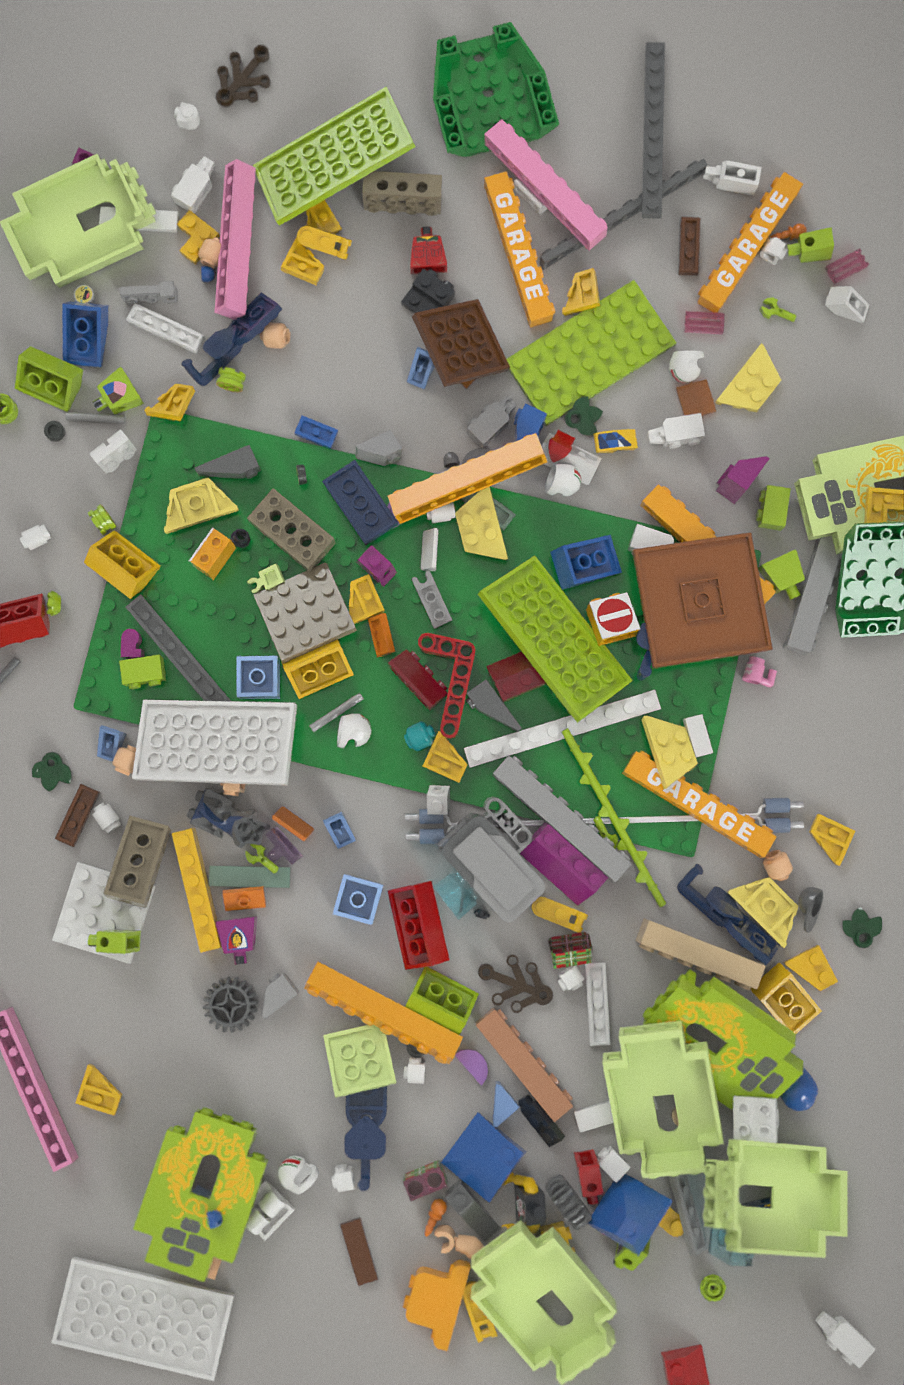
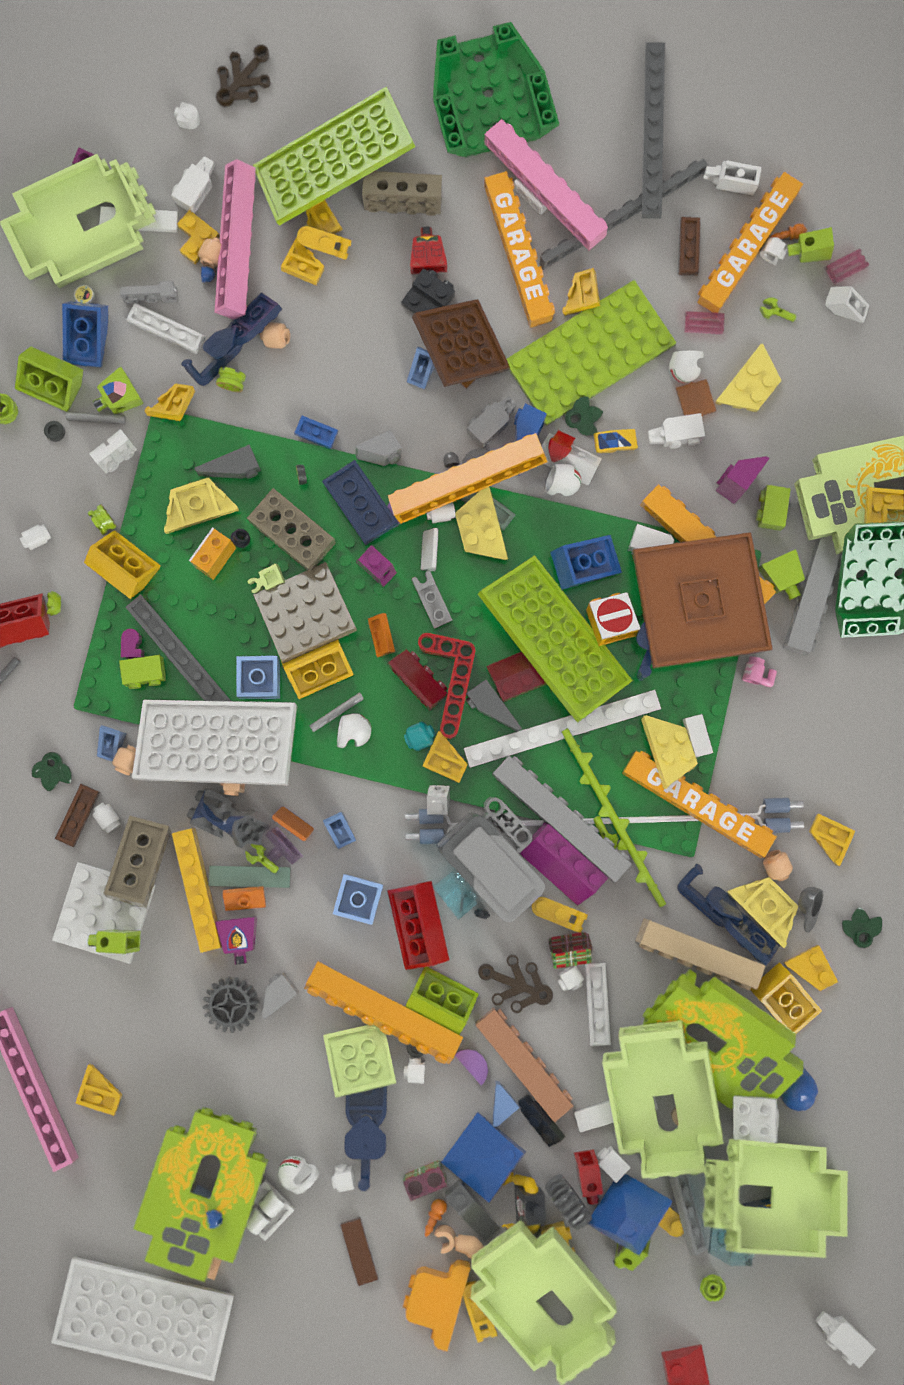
yellow wing [349,574,385,624] -> none

